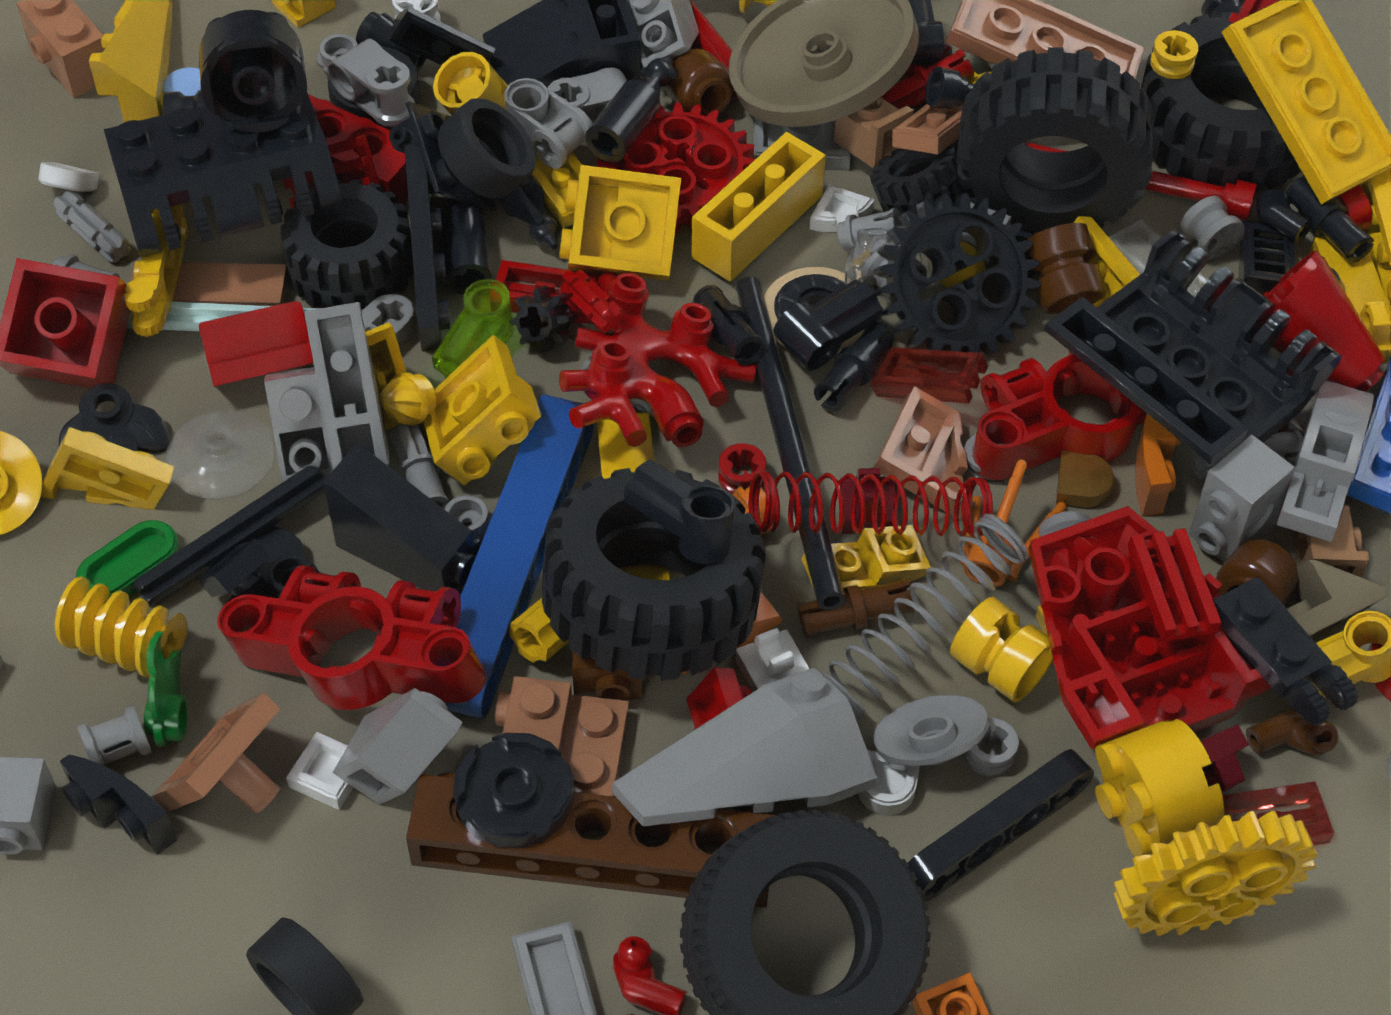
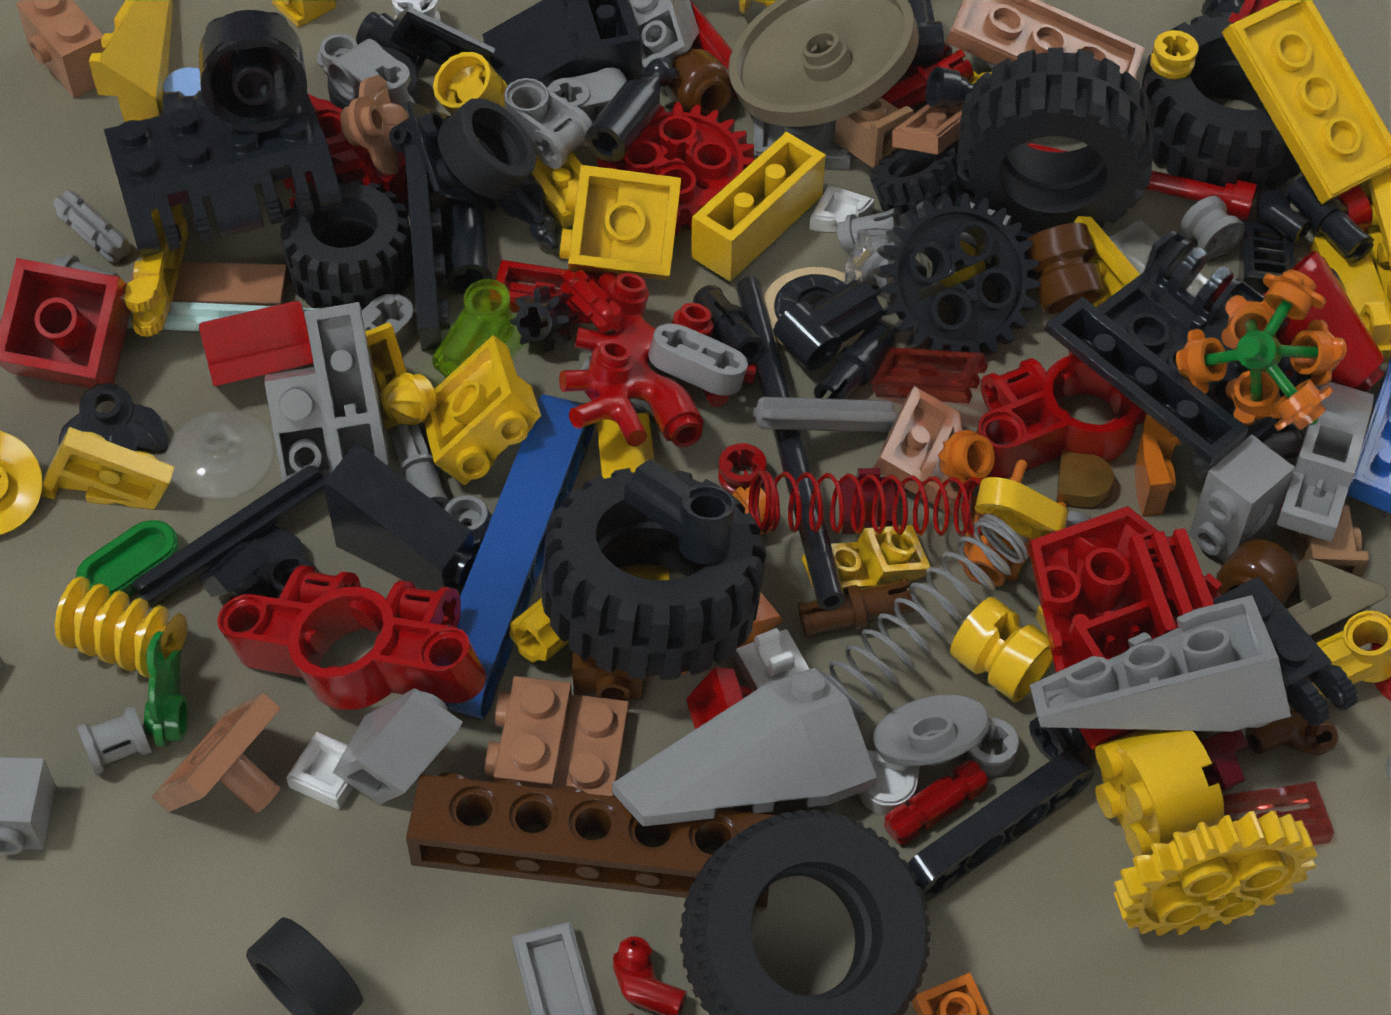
white tile [38,162,99,192] -> none
black slope [60,754,177,855] -> none
black tile [453,732,574,848] -> none
none -> nougat plate [340,75,409,175]
none -> light grey beam [648,323,748,395]
none -> light grey axle [753,397,898,432]
none -> red axle [883,760,988,845]
none -> orange plate [937,430,995,483]
none -> yellow beam [975,477,1069,539]
none -> black bush [1029,717,1086,760]
none -> light grey wedge [1030,595,1291,732]
none -> orange plant [1176,270,1347,431]

